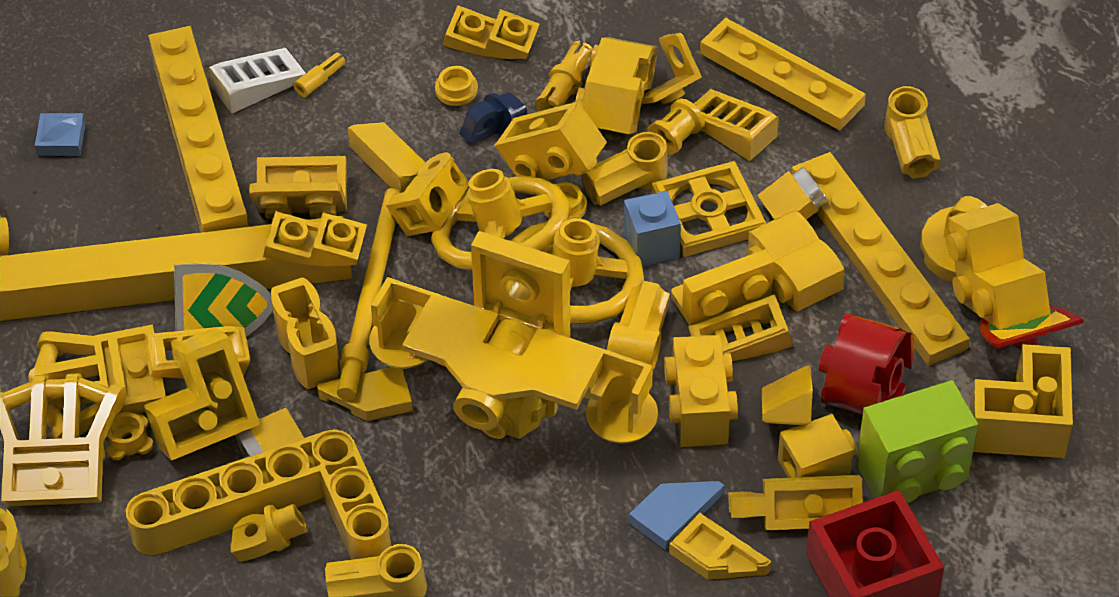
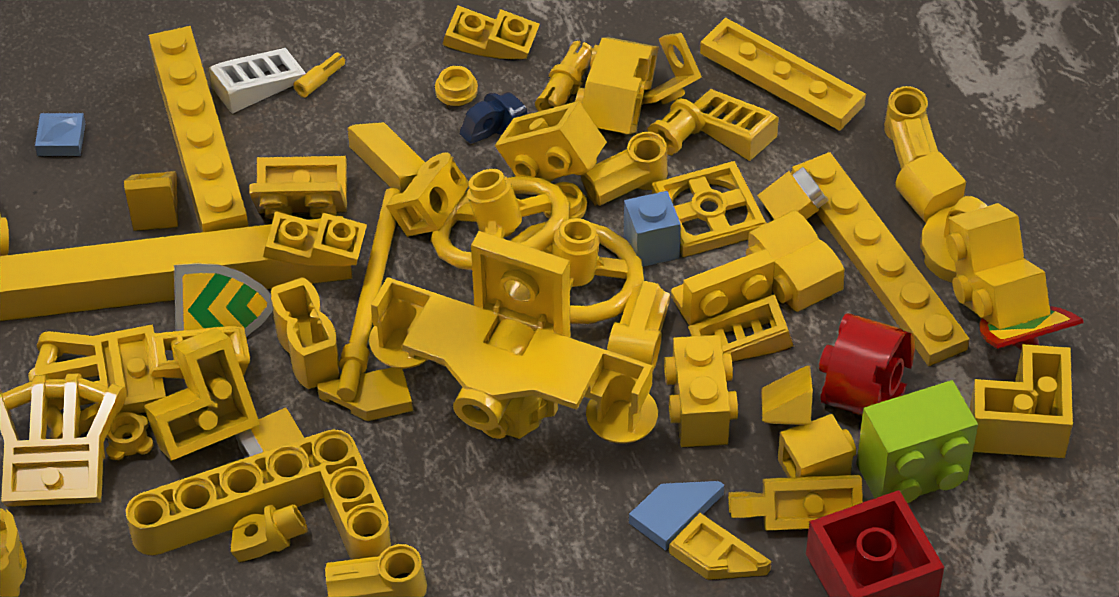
none -> yellow slope [124,171,178,231]
none -> yellow piece [895,151,966,223]

